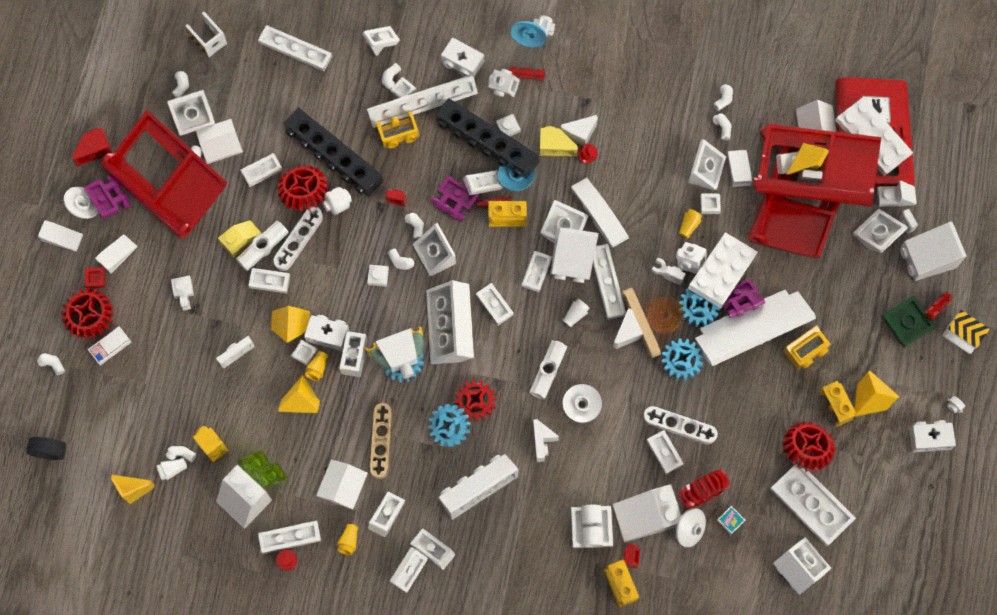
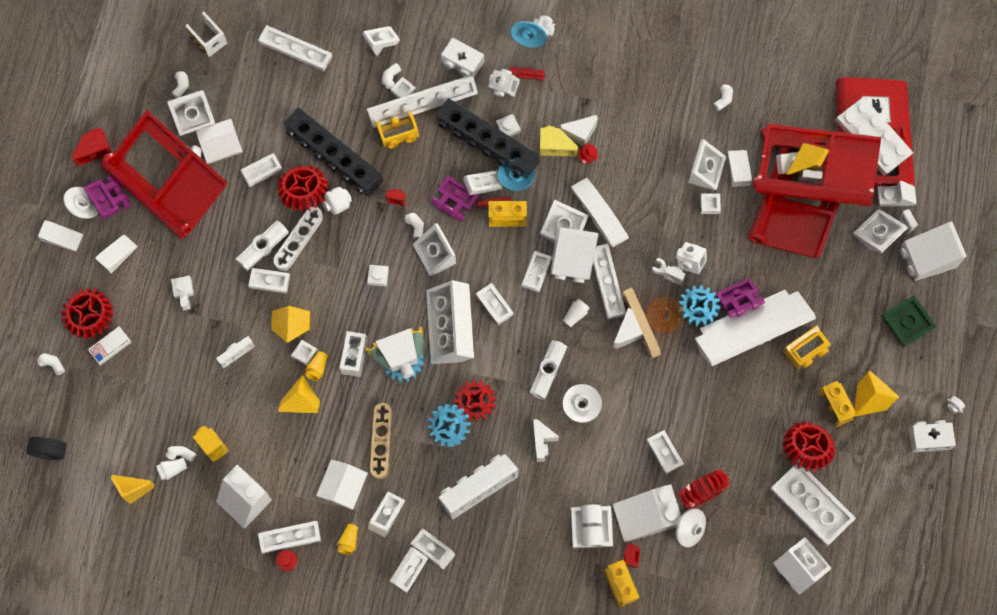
red plate [85,267,106,289] -> none
light yellow slope [218,221,262,259] -> none
clear neon green slope [237,449,288,489] -> none
white brick [304,315,350,352] -> none
white arm [388,249,414,270] -> none
white beam [643,406,718,445] -> none
medium azure gear [661,338,704,381] -> none
yellow cone [678,209,702,239] -> none
white plate [688,232,758,308] -> none
white arm [713,114,731,140] -> none
teal tile [717,506,745,534] -> none
white slope [795,100,837,132] -> none
red axle [925,292,953,319] -> none
piece [942,310,989,354] -> none

